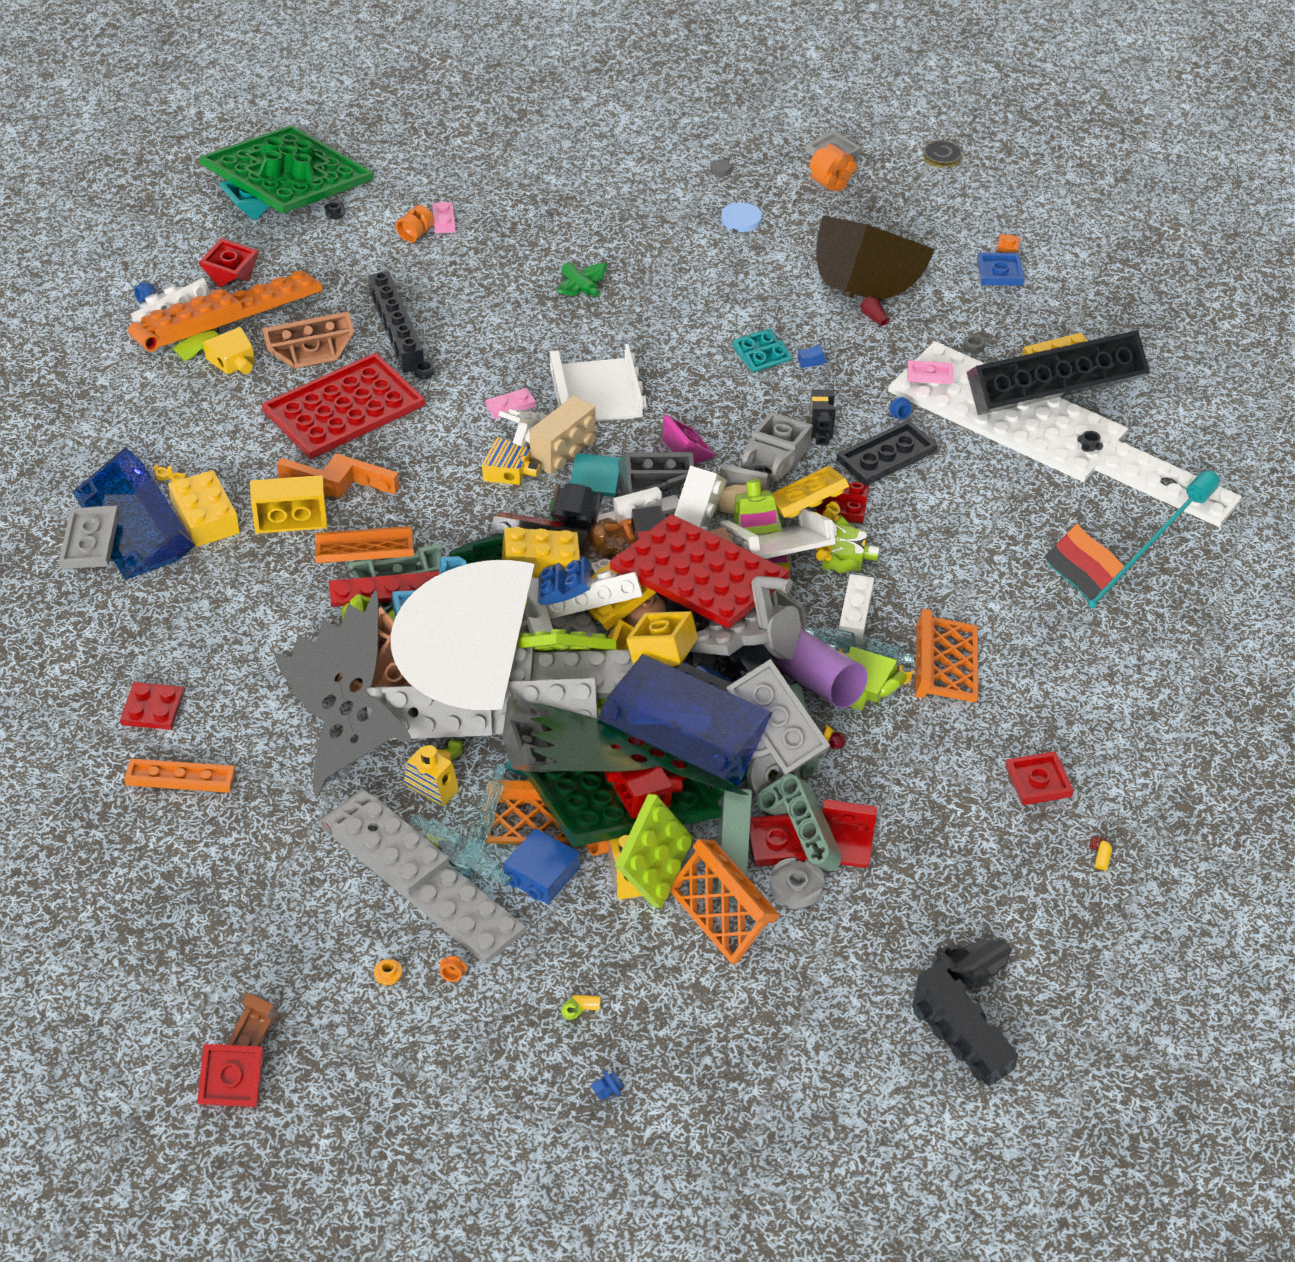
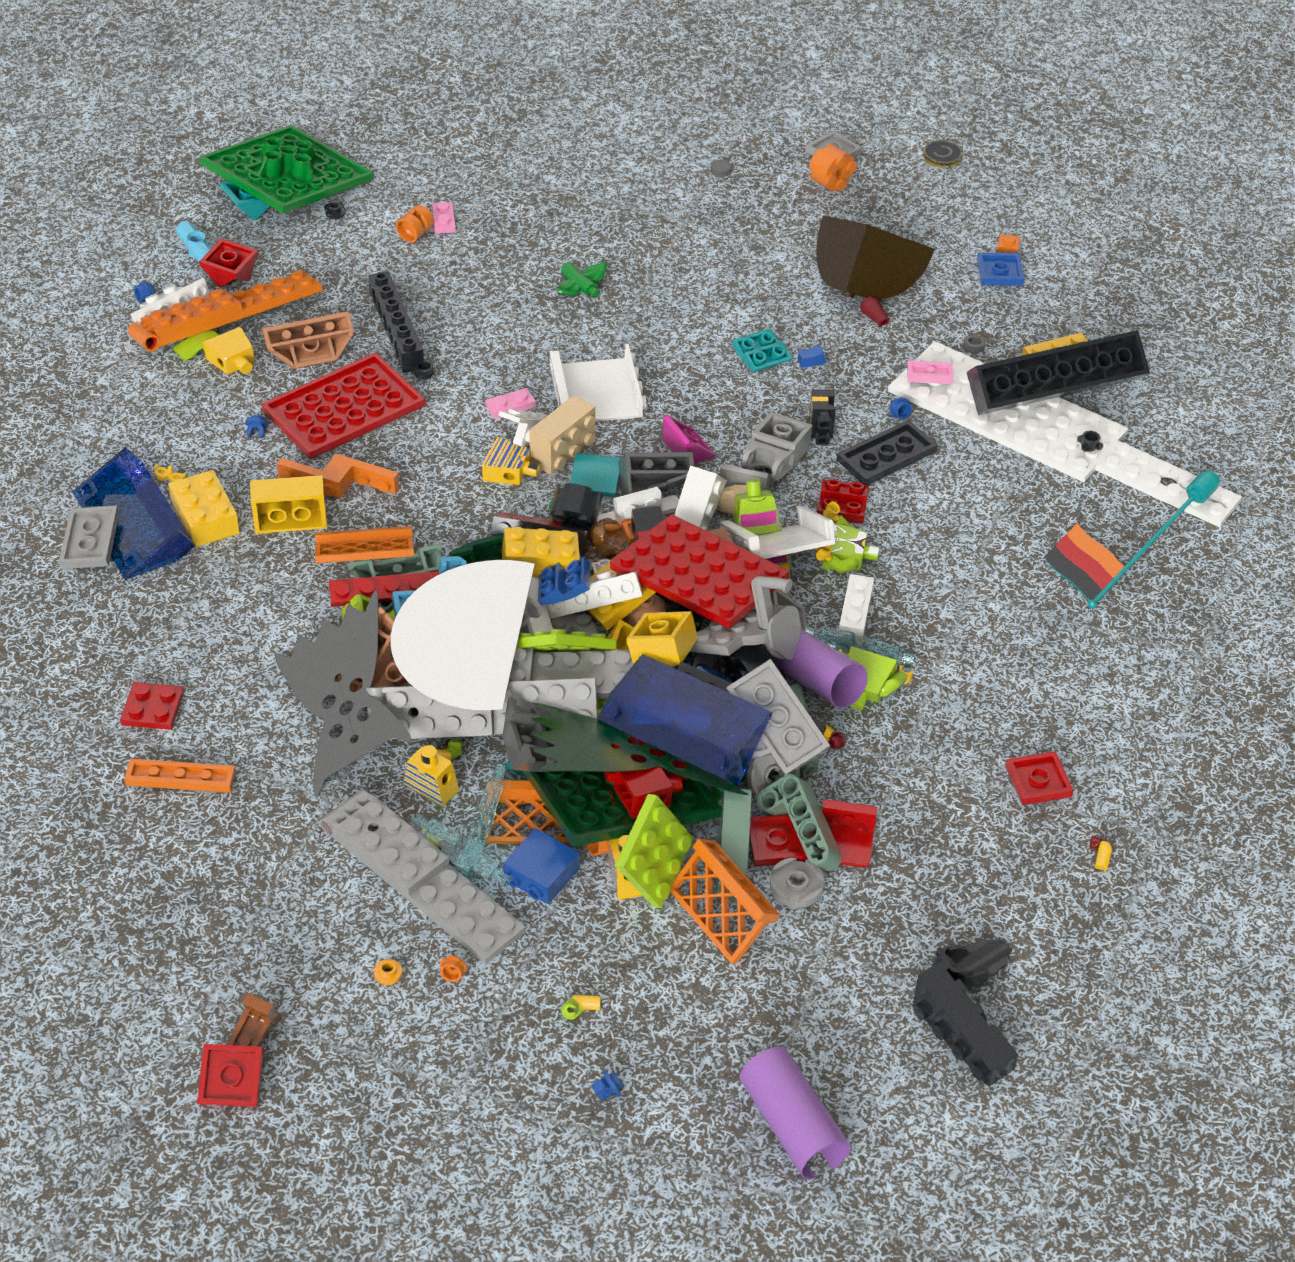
light blue tile [721,202,762,232] -> none
yellow plate [772,465,849,518] -> none
orange fence [915,608,978,702] -> none
none -> medium azure piece [176,220,211,263]
none -> blue plate [245,415,268,438]
none -> medium lavender piece [740,1047,851,1179]

